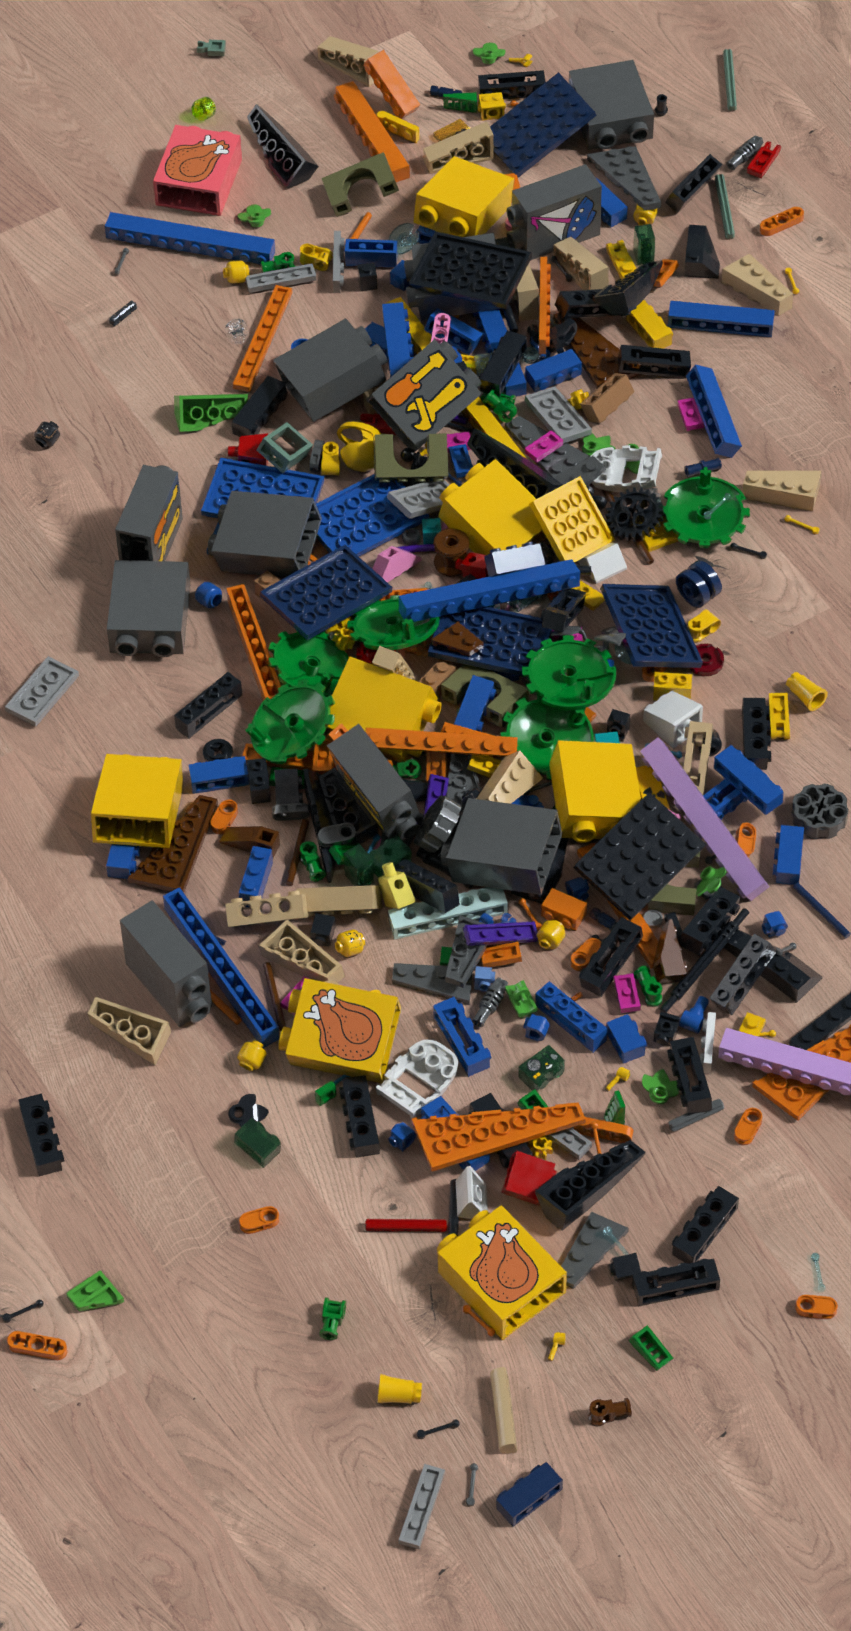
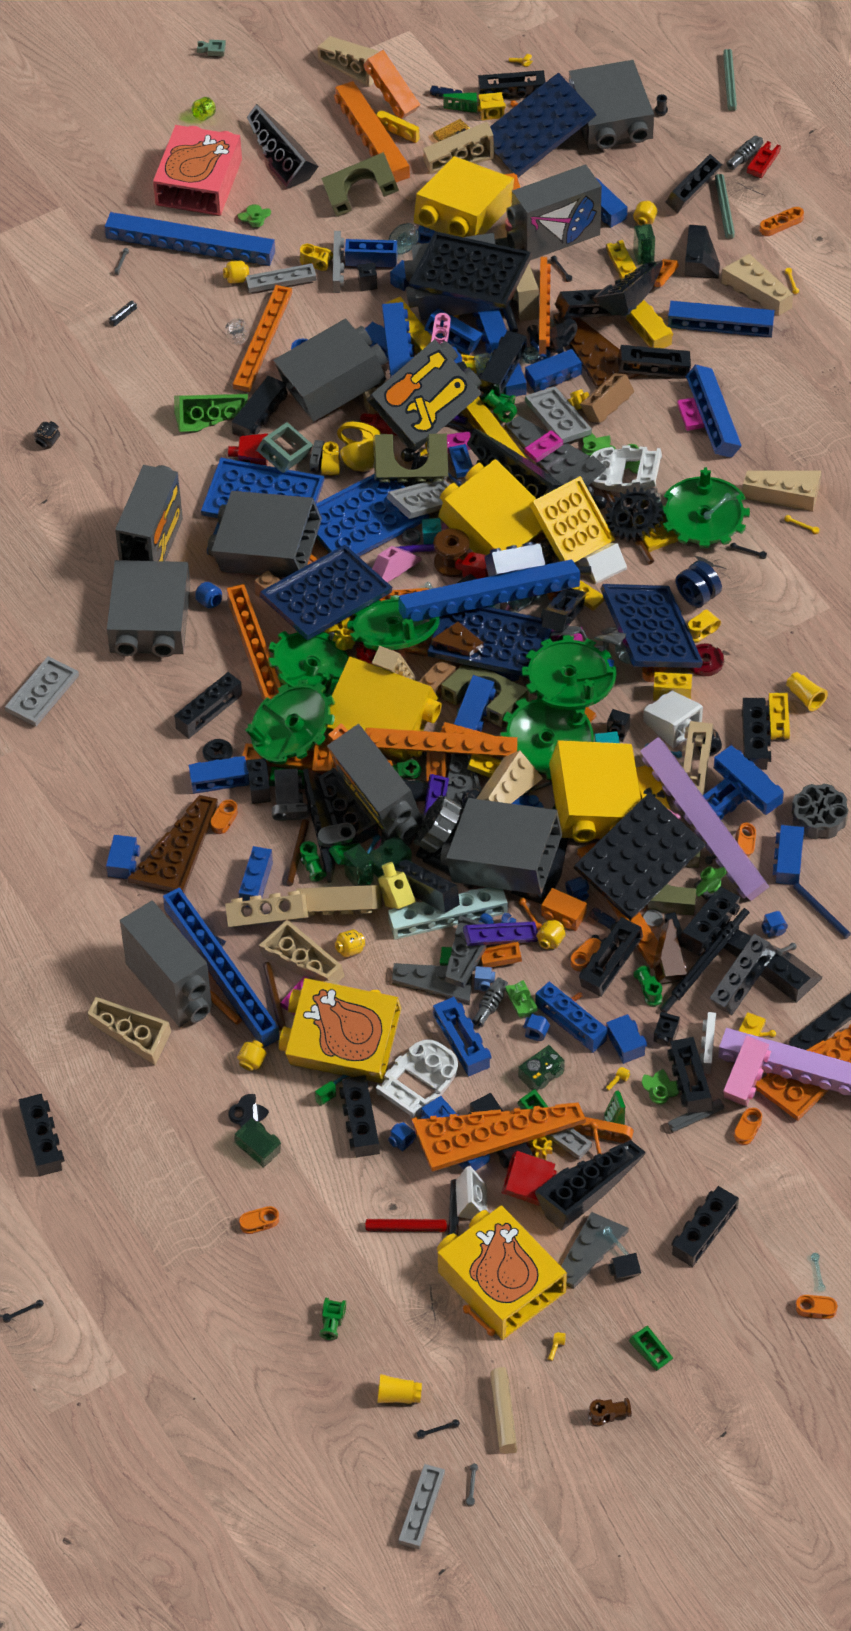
orange beam [7,1331,68,1360] -> none
bright green wing [66,1270,124,1311] -> none
yellow brick [91,754,183,848] -> none
reddish brown slope [219,826,280,858] -> none
green connector [260,252,295,273] -> none
black brick [310,913,336,947] -> none
orange bar [350,212,372,239] -> none
bright green plate [473,42,506,64] -> none
dark blue brick [496,1462,563,1527] -> none
tan wedge [553,237,609,290] -> none
dark grey wing [587,146,661,210] -> none
dark pink plate [614,973,641,1013] -> none
black brick [632,1258,720,1307] -> none
blue pin [679,996,709,1034] -> none
dark blue pin [684,458,722,477] -> none
none -> bright pink wedge [723,1035,772,1107]

